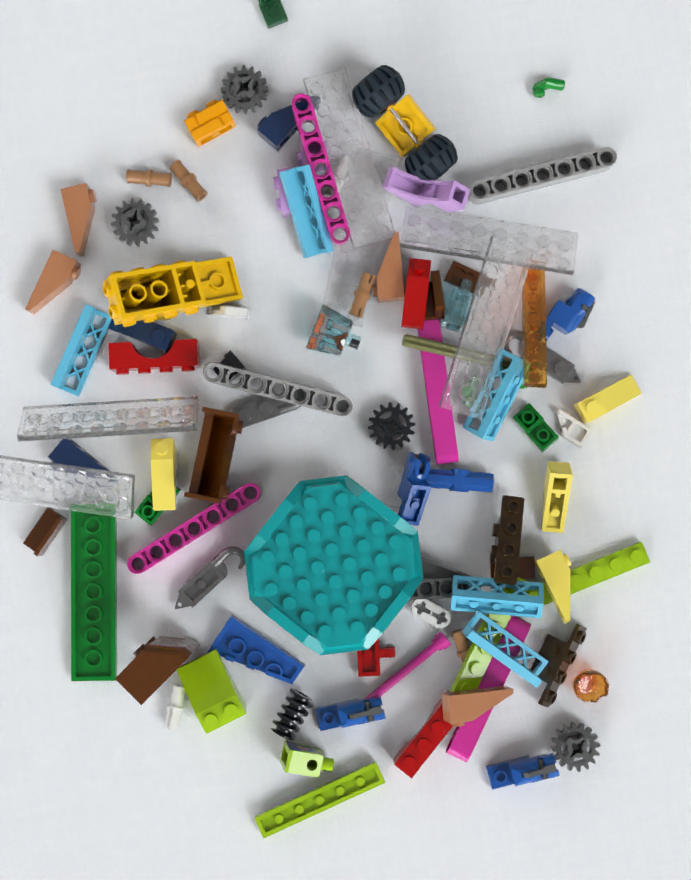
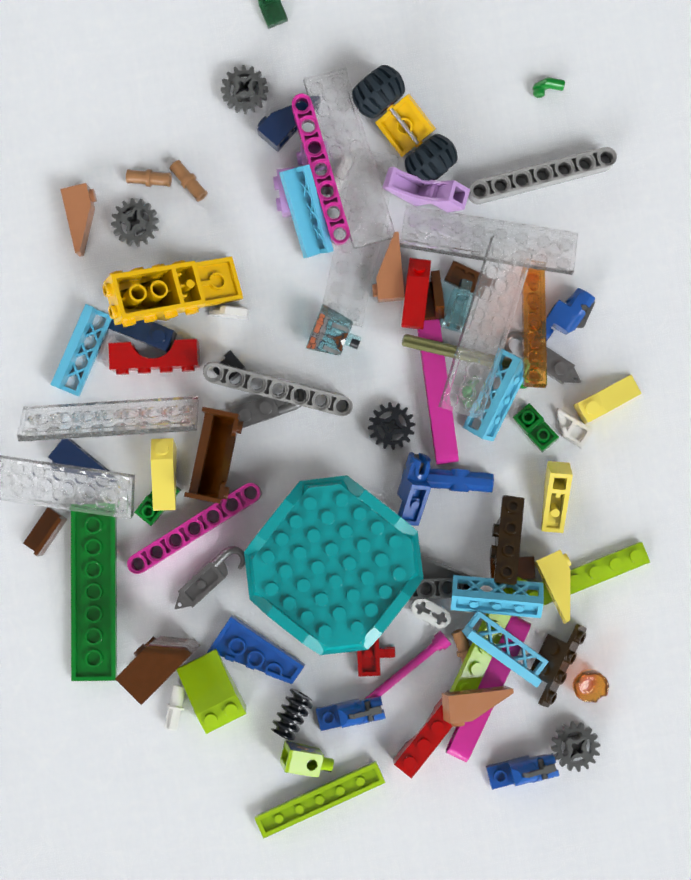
nougat slope [25,250,81,314] -> none
light orange brick [184,99,236,147] -> none
medium nougat pin [349,272,376,318] -> none

